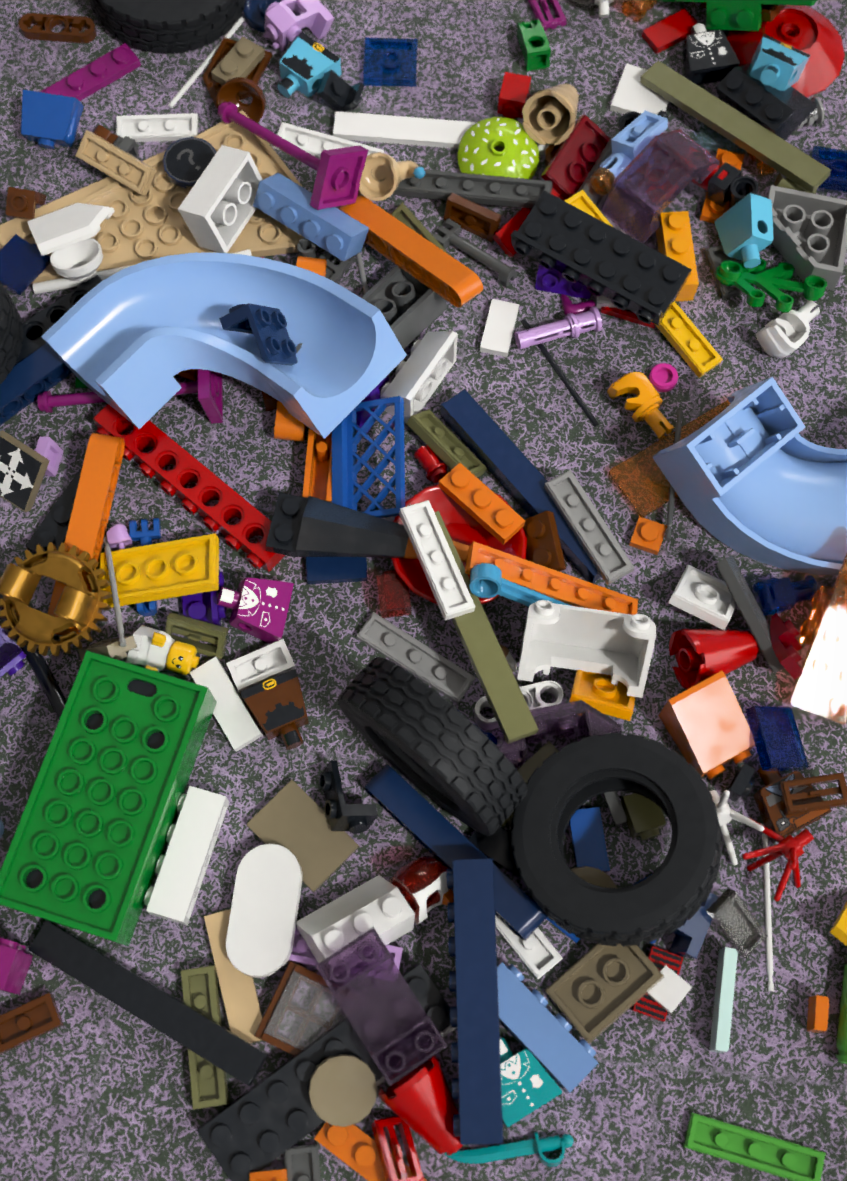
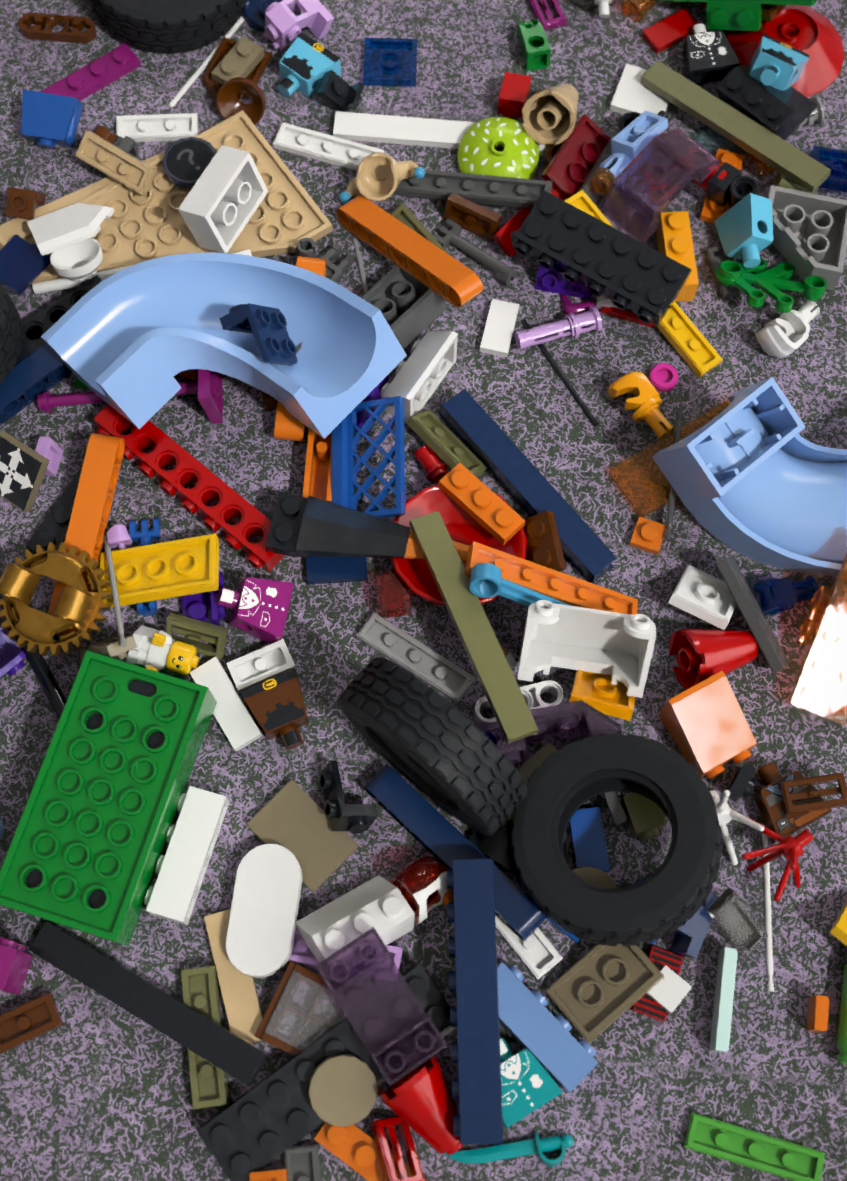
magenta tile [217,102,368,210] -> none
medium blue brick [253,173,369,261] -> none
white tile [399,500,475,621] -> none
light grey tile [544,470,635,585] -> none
clear blue tile [746,706,809,771] -> none
dark red slope [770,613,805,680] -> none

